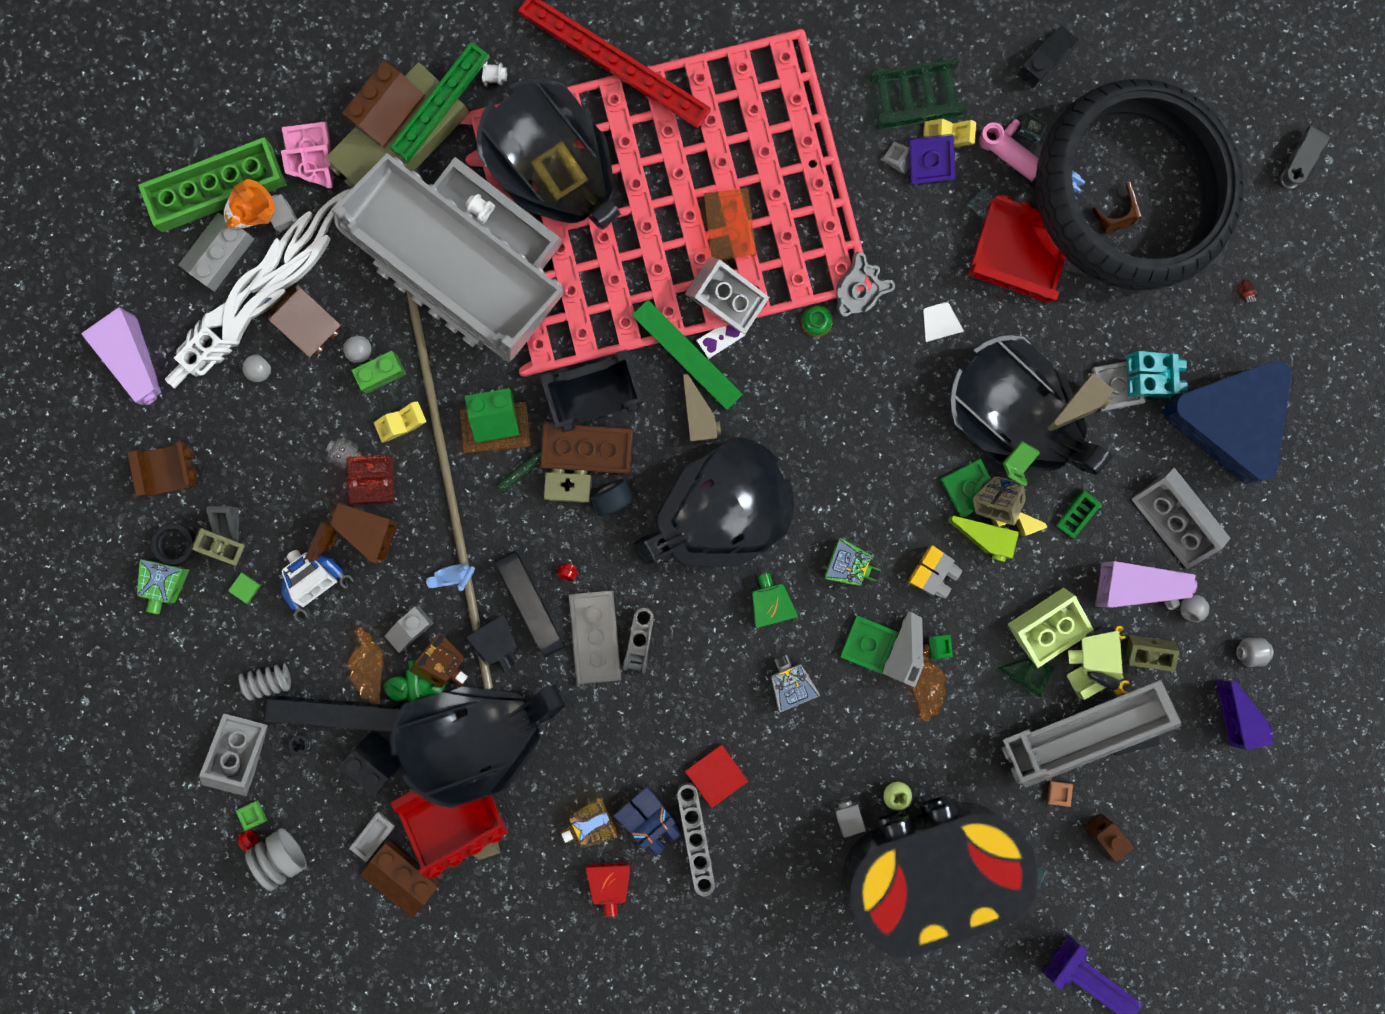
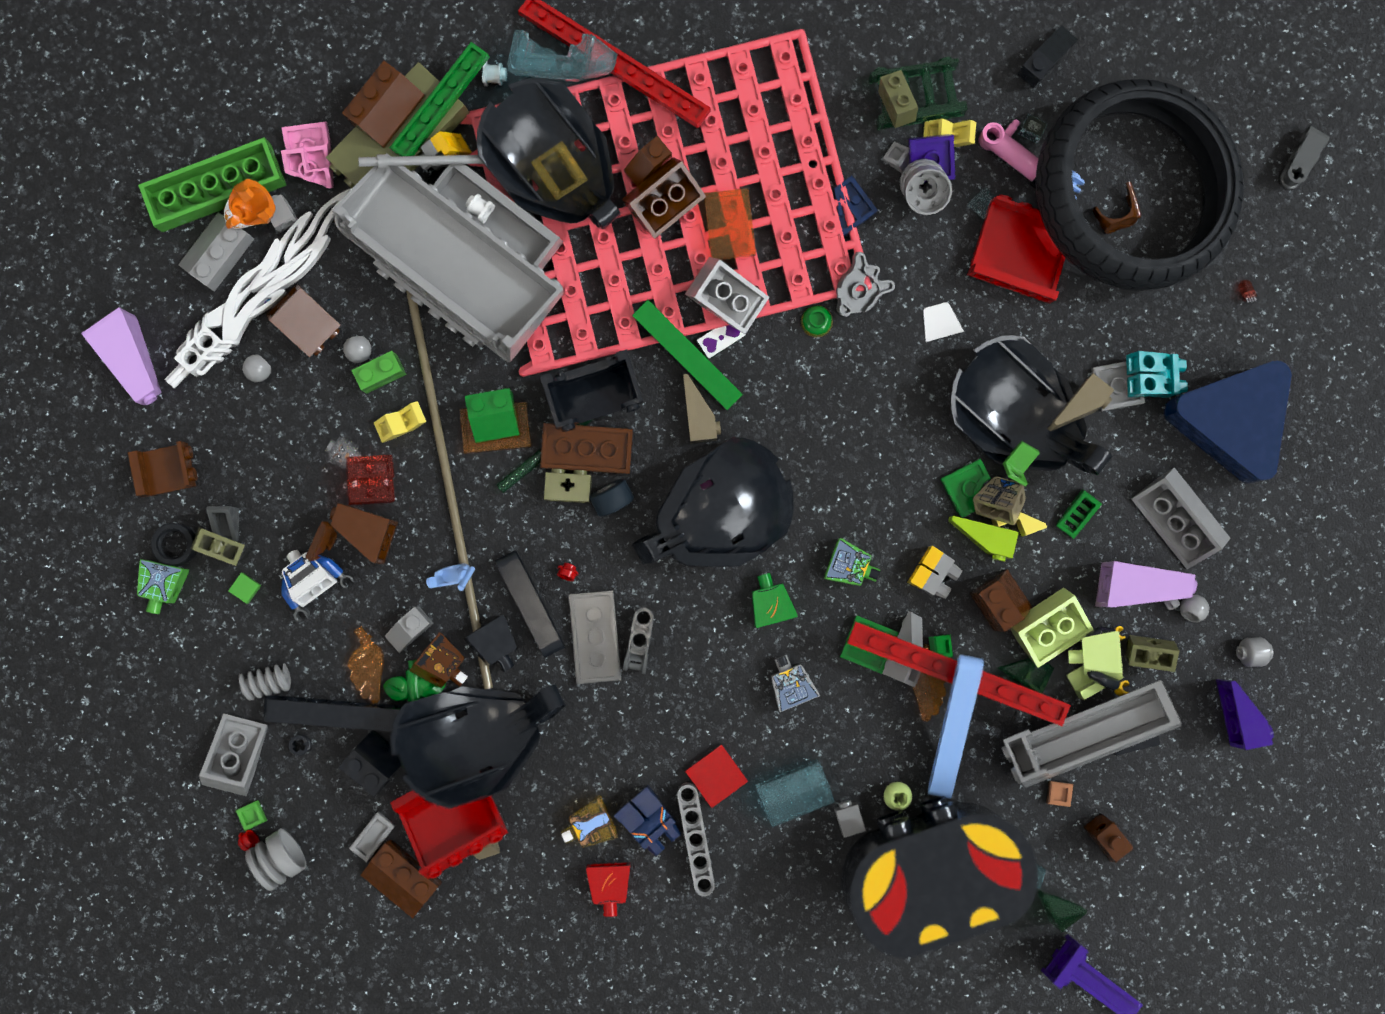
none -> light grey bar [358,154,484,169]
none -> yellow hips [420,131,472,171]
none -> clear light blue windscreen [508,30,618,82]
none -> reddish brown slope [622,157,707,239]
none -> reddish brown slope [624,136,672,186]
none -> clear light blue slope [755,760,835,828]
none -> dark blue wing [833,176,878,237]
none -> red plate [847,621,1071,726]
none -> olive brick [878,70,918,128]
none -> light grey wheel [900,159,952,215]
none -> light blue beam [928,655,984,799]
none -> reddish brown slope [969,569,1032,632]
none -> clear green slope [1038,890,1087,932]

